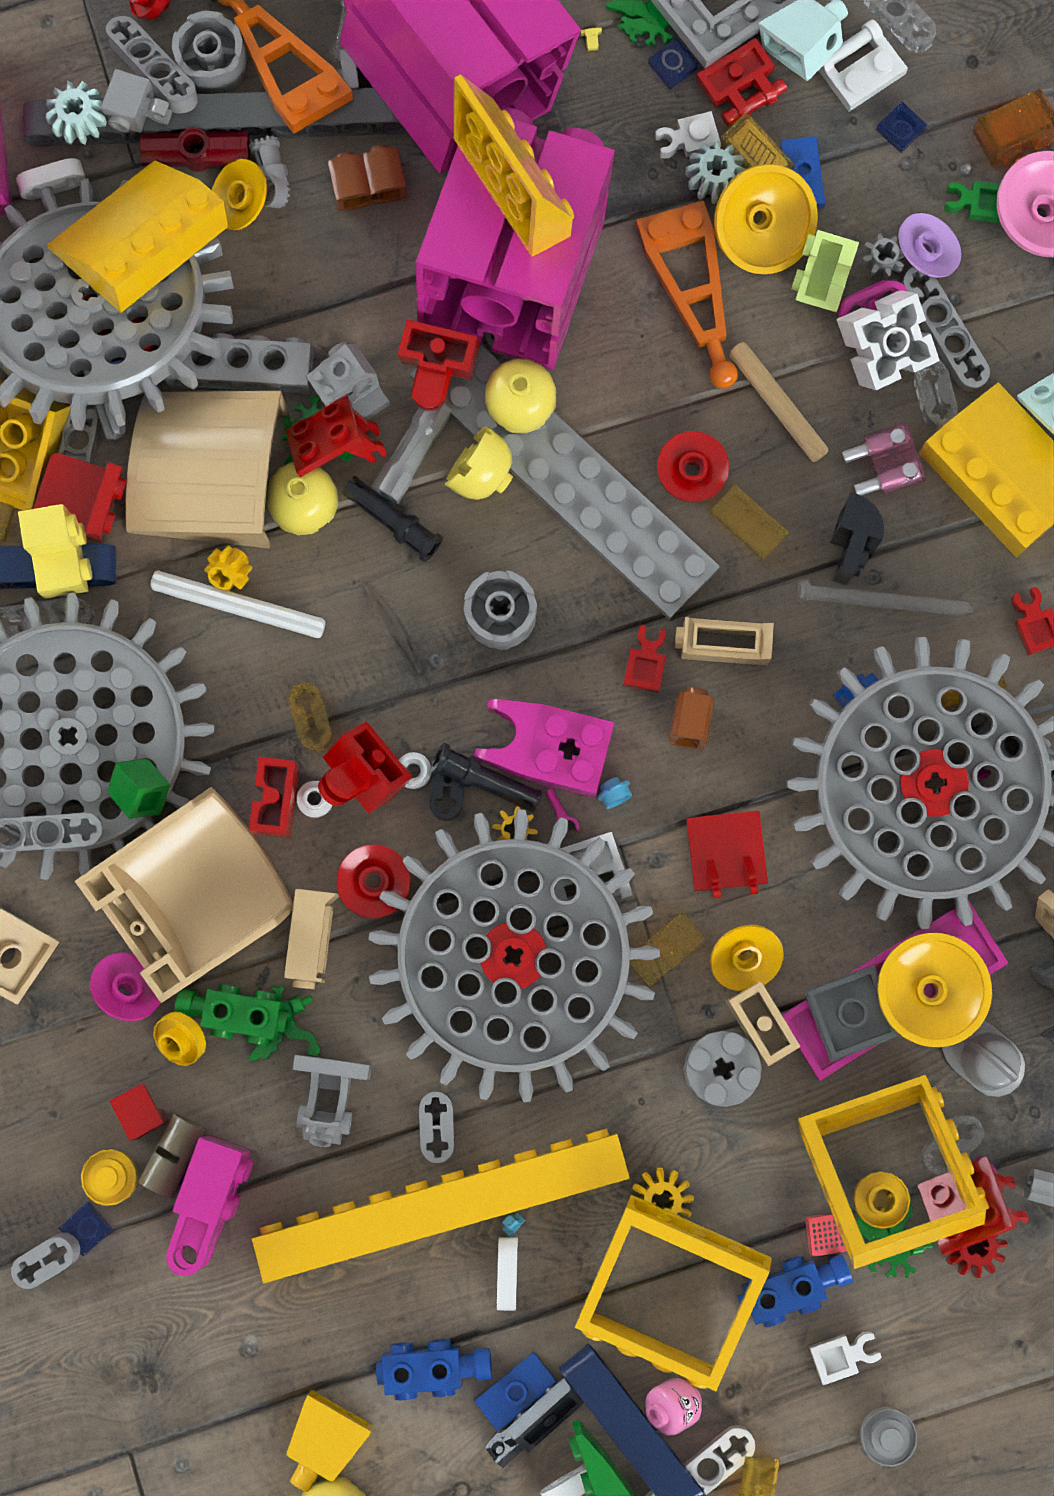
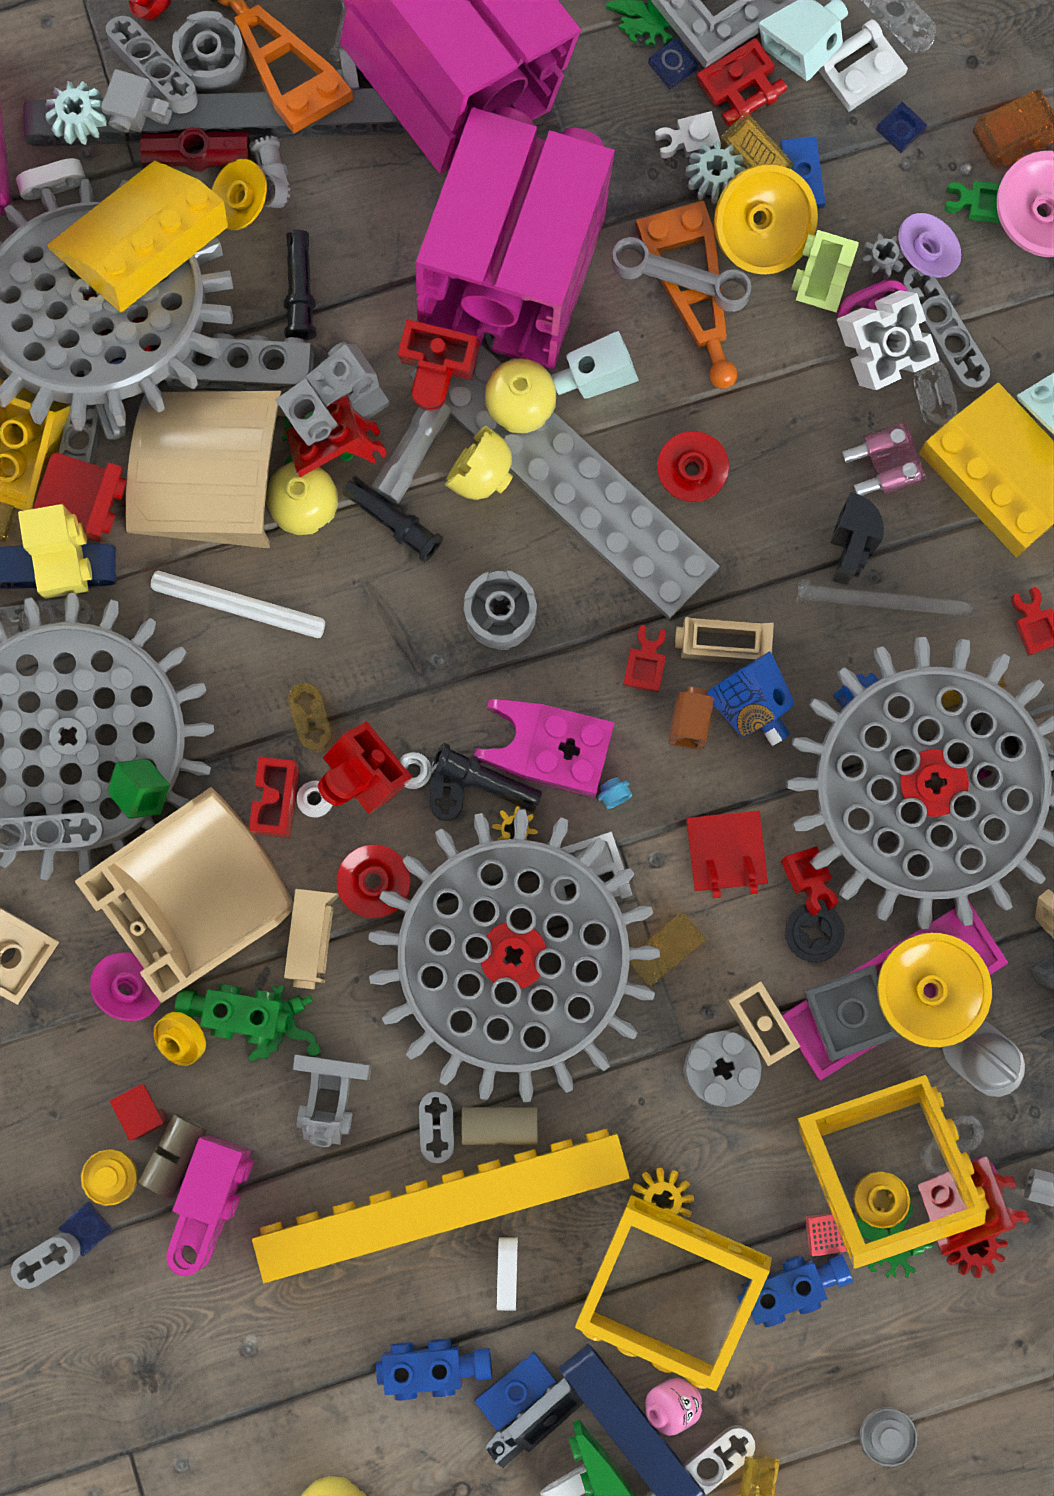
yellow gear [204,545,253,591] -> none
yellow torso [286,1389,374,1492] -> none
dark orange brick [328,145,407,211] -> none
yellow slope [454,74,574,257] -> none
medium azure piece [502,1212,526,1237] -> none
dark pink hand [545,788,579,838] -> none
light yellow piece [580,28,602,51] -> none
clear yellow plate [710,485,789,561] -> none
yellow dish [710,925,784,991] -> none
tan axle [730,342,828,462] -> none
white plate [808,1332,882,1385] -> none
none -> light grey brick [275,378,339,446]
none -> black pin [284,230,317,341]
none -> dark tan pin [462,1107,537,1145]
none -> light aqua torso [551,331,639,399]
none -> light grey piece [612,237,751,312]
none -> blue torso [708,651,794,746]
none -> red plate [781,846,838,916]
none -> black gear [785,903,845,962]

